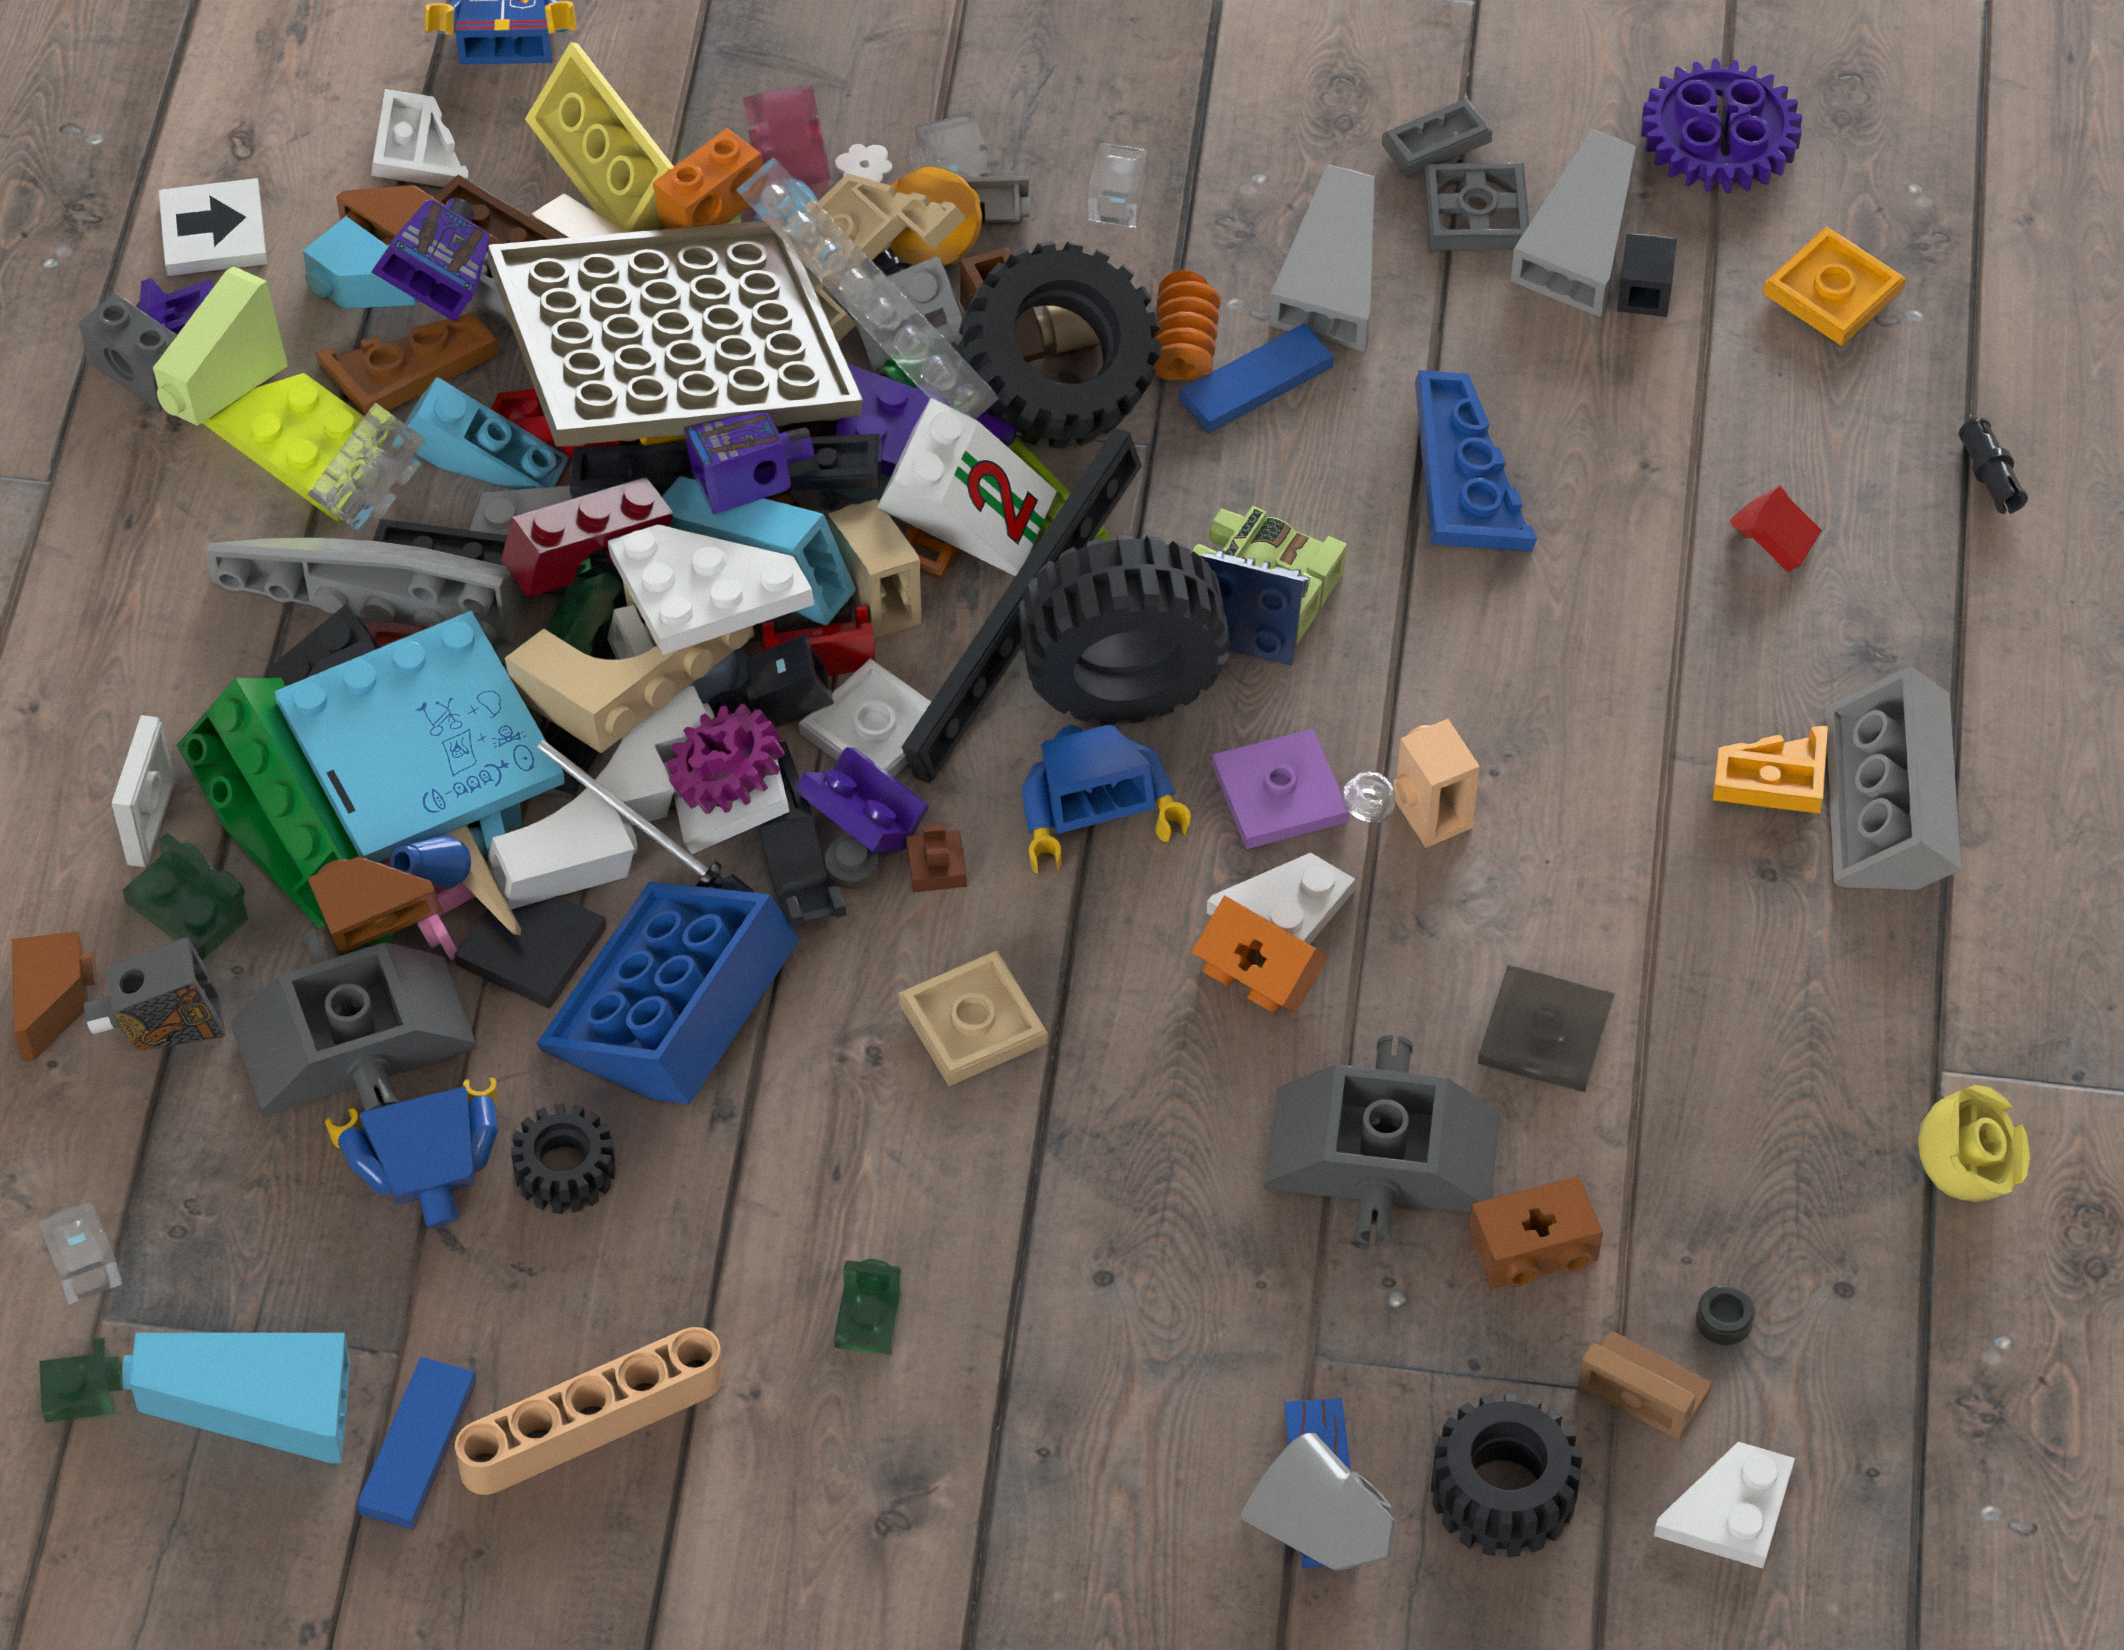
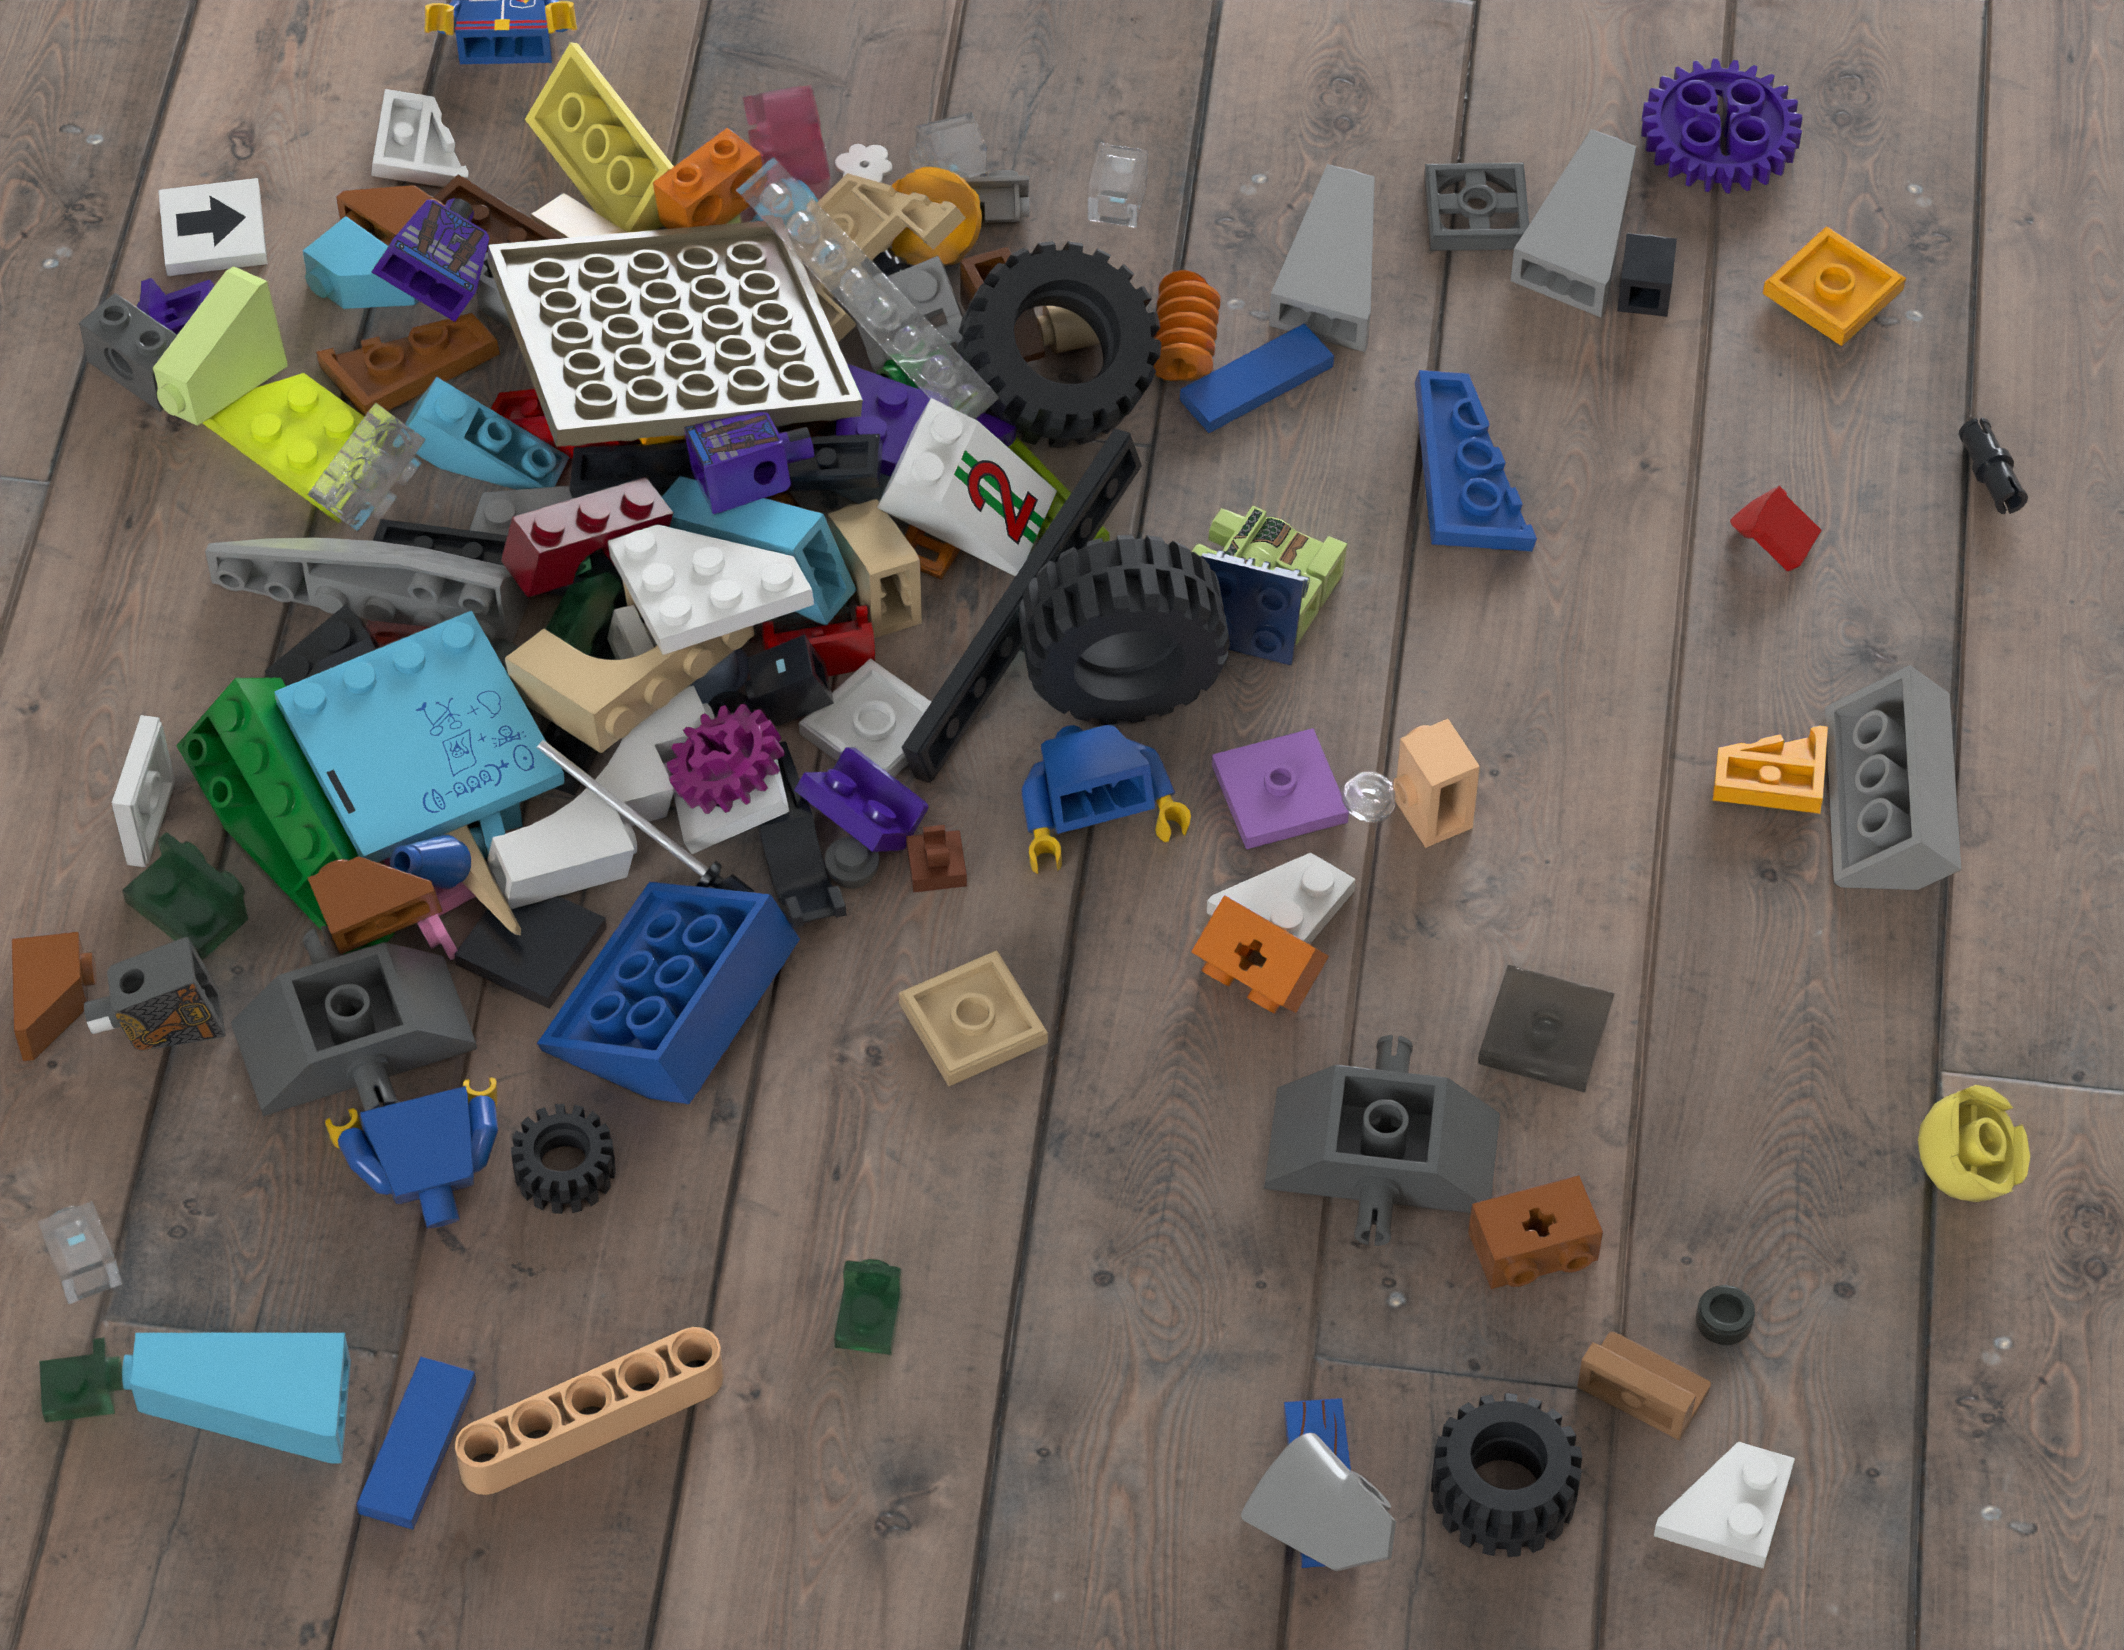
dark grey plate [1382,98,1493,177] -> none

